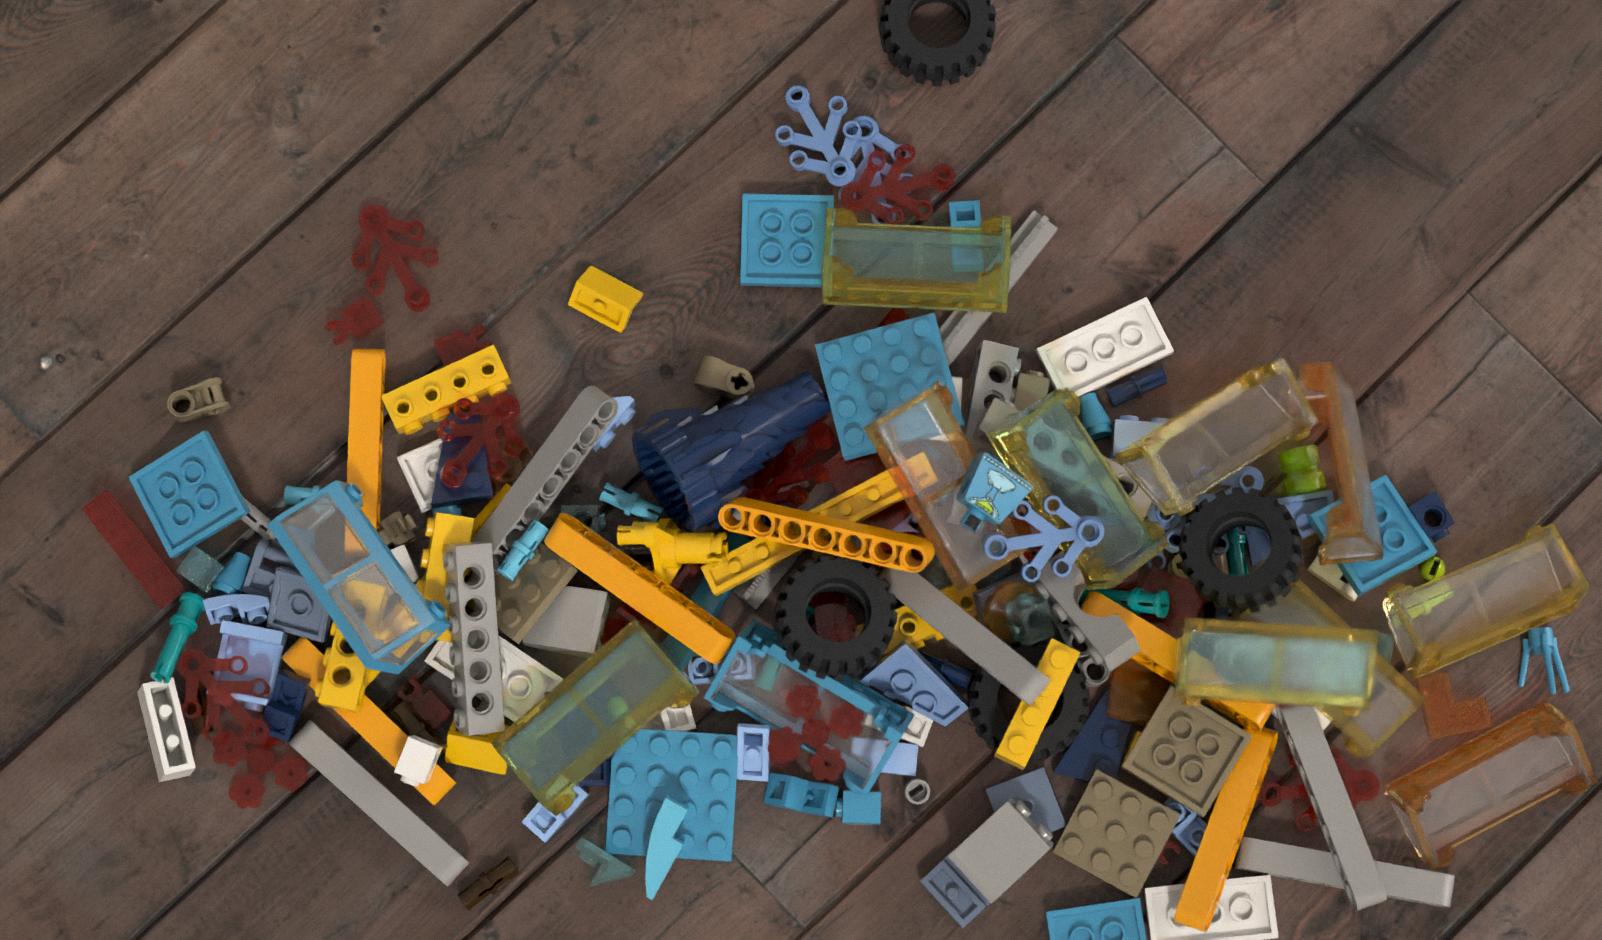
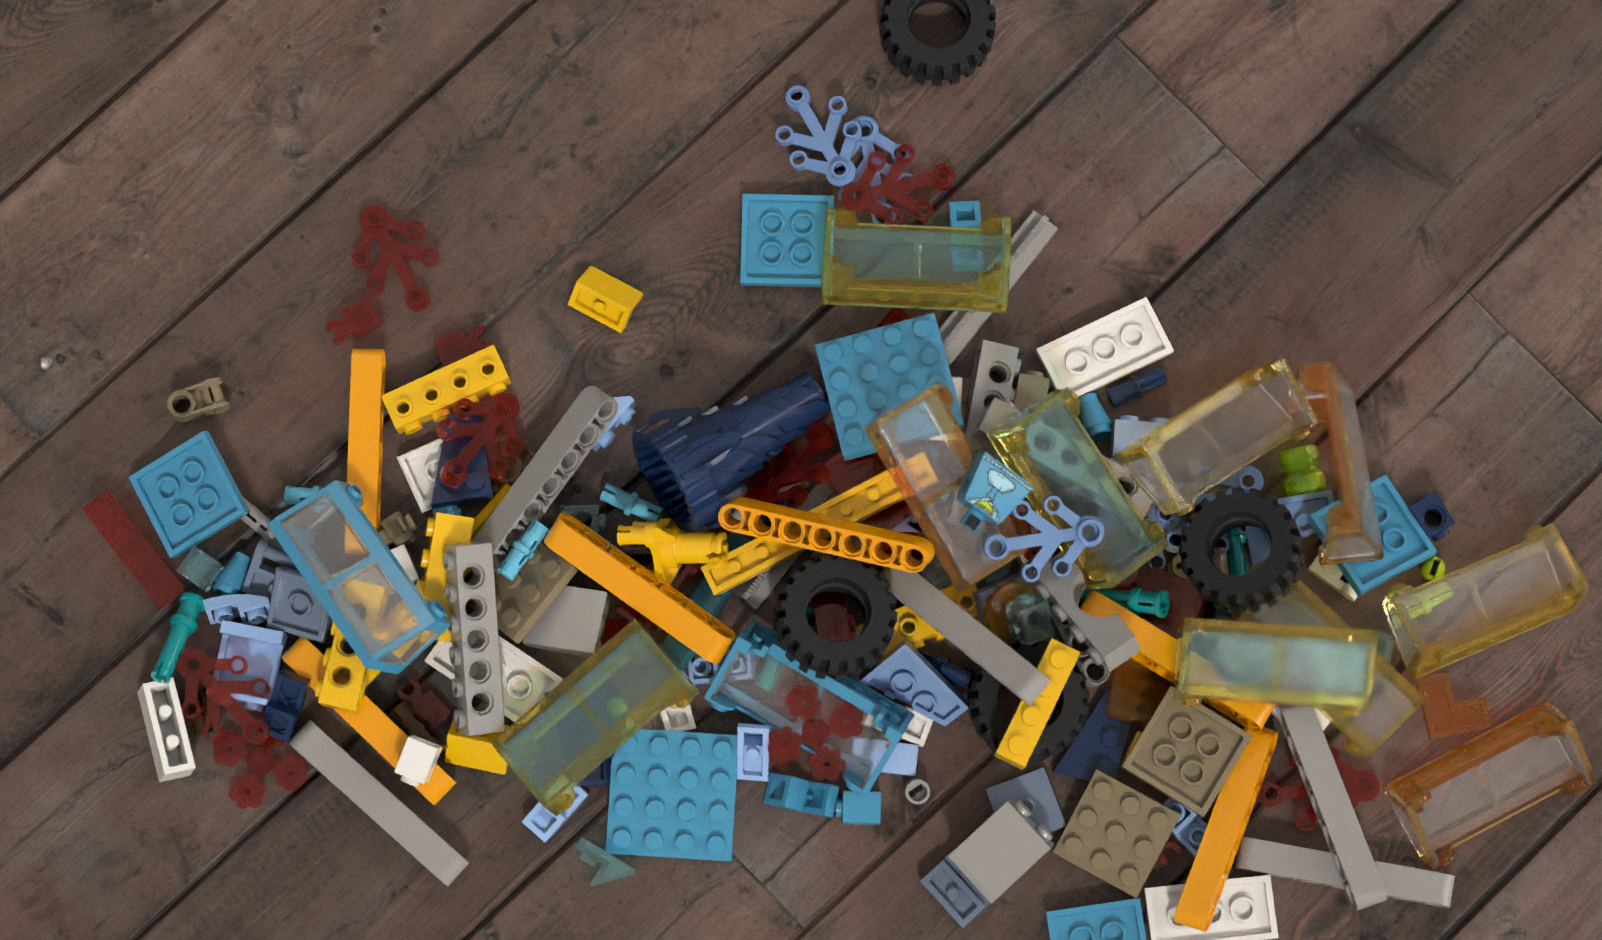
dark brown pin [457,856,520,910] -> none
medium azure slope [645,796,689,900] -> none
dark tan piece [693,355,755,400] -> none
dark azure plant [1518,627,1570,694] -> none

